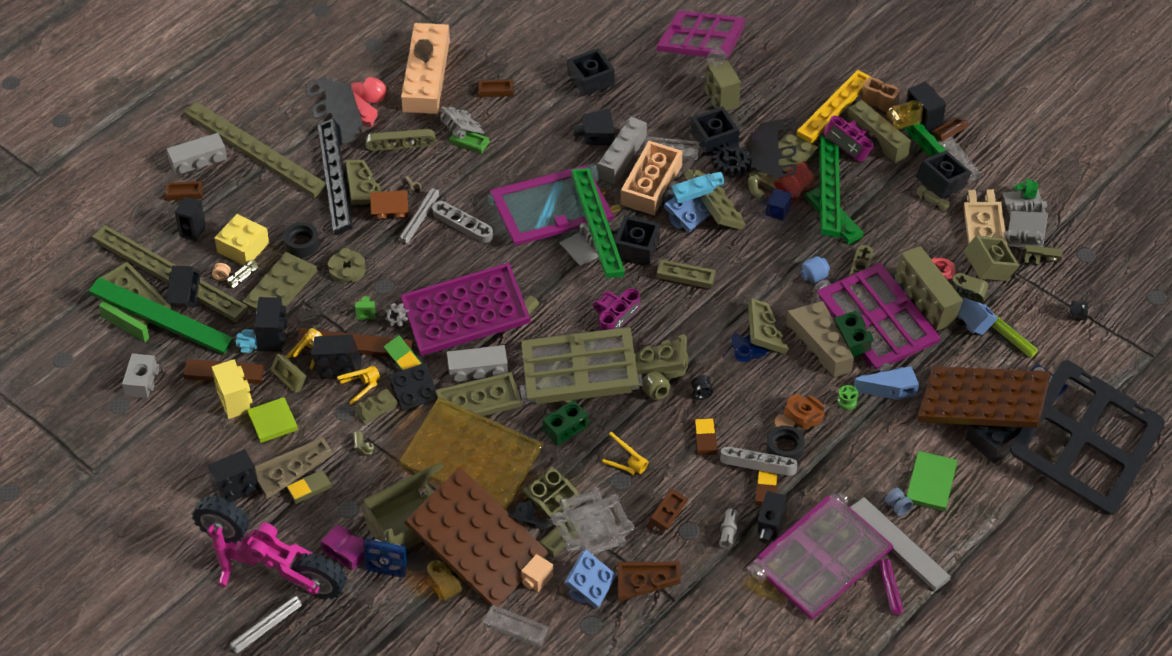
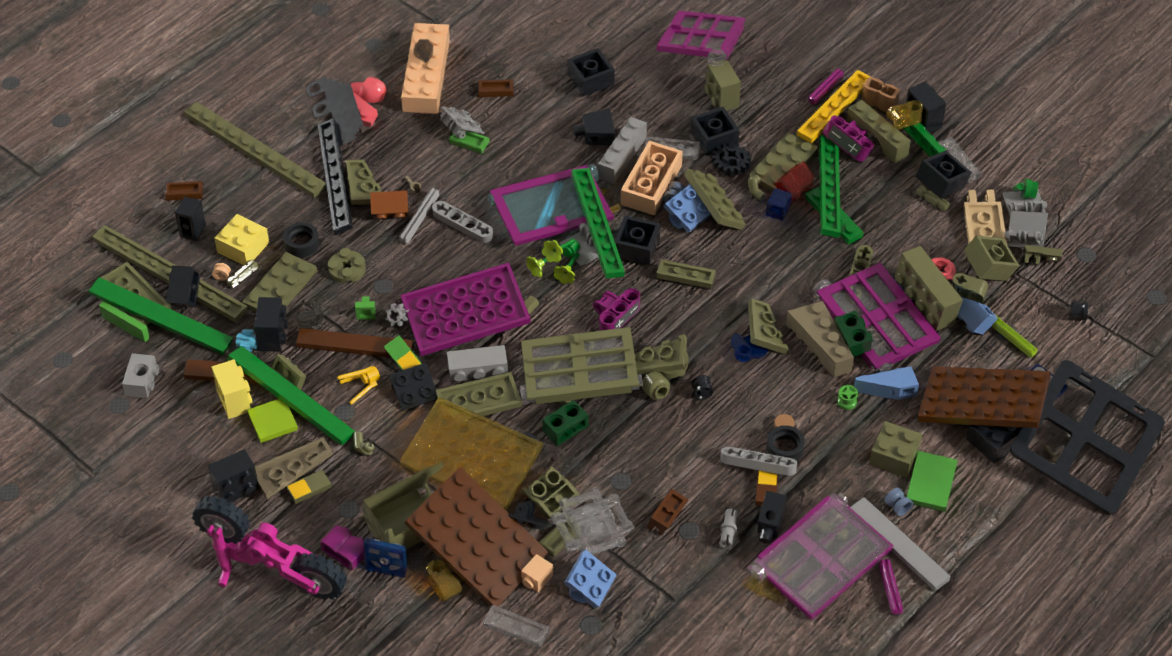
light grey brick [167,133,227,175] -> none
light grey axle [230,596,301,653] -> none
yellow plant [285,328,323,369] -> none
black brick [311,335,362,379] -> none
olive plate [354,388,398,424] -> none
olive beam [366,129,436,151] -> none
yellow plant [602,432,649,475] -> none
reddish brown wing [618,562,681,602] -> none
medium azure hinge [672,172,724,203] -> none
reddish brown tile [694,418,718,455] -> none
black piece [751,117,797,179] -> none
dark orange plate [784,394,825,429] -> none
medium blue head [800,256,830,284] -> none
reddish brown tile [929,117,969,141] -> none
none -> green tile [227,346,355,446]
none -> lime plant [526,238,581,284]
none -> magenta axle [808,68,844,105]
none -> olive brick [869,421,923,478]

